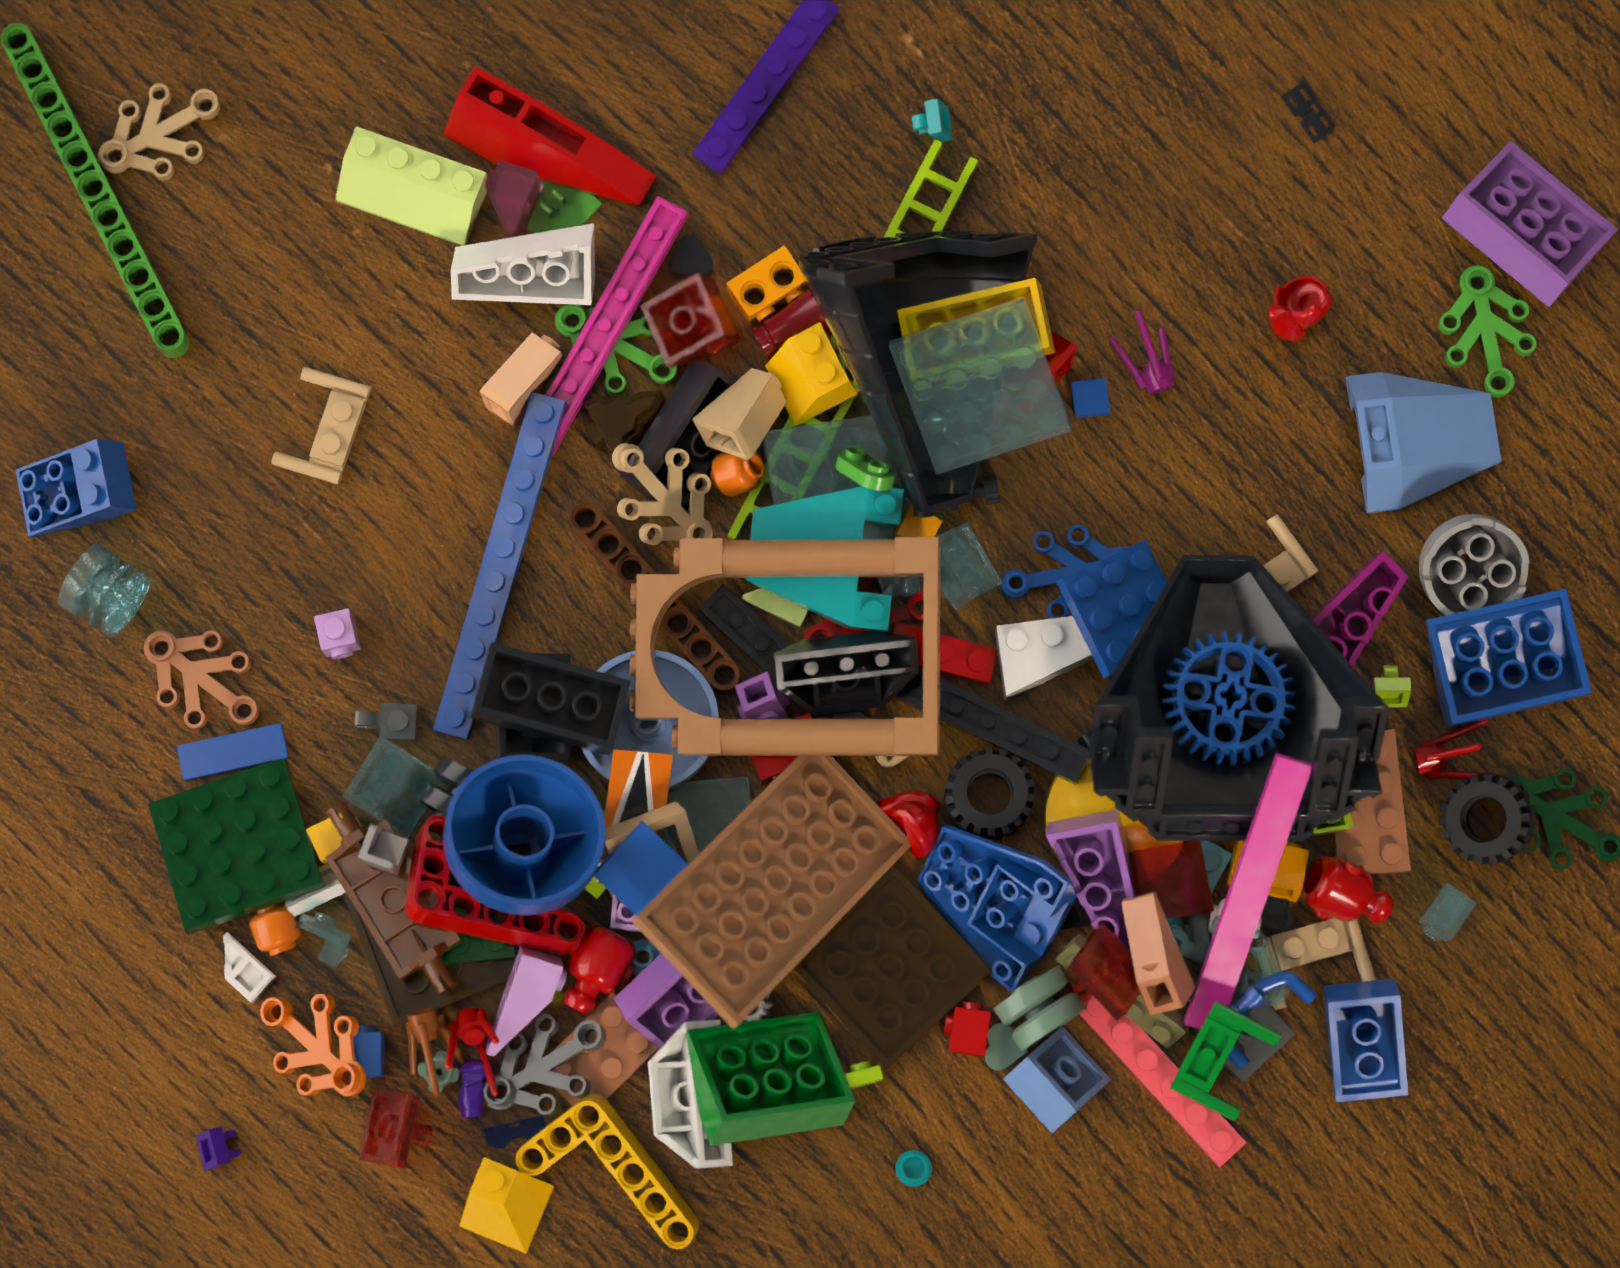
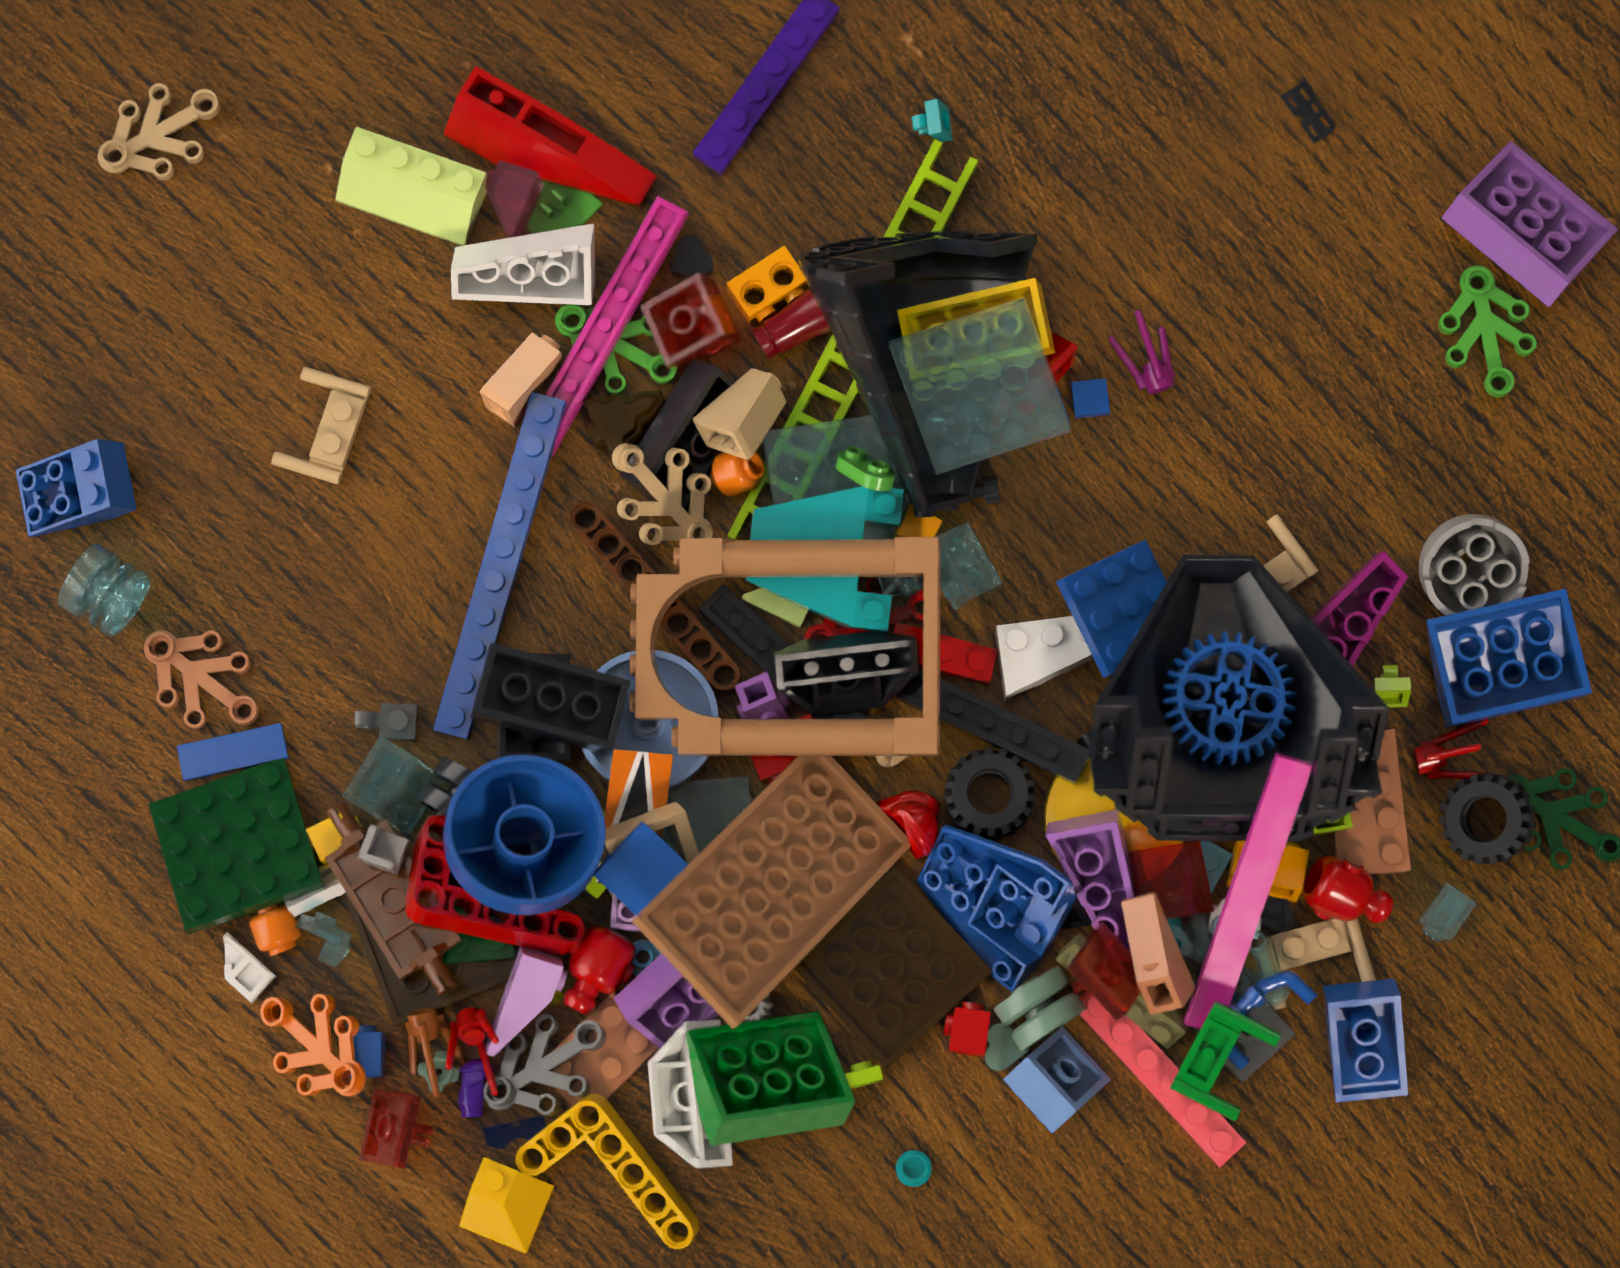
bright green beam [1,23,190,359] -> none
dark purple tile [196,1127,242,1171] -> none
lavender brick [314,608,361,659] -> none
yellow slope [765,322,858,427] -> none
blue plant [1001,525,1126,619] -> none
red hair [1268,276,1333,342] -> none
medium blue wedge [1346,372,1501,514] -> none

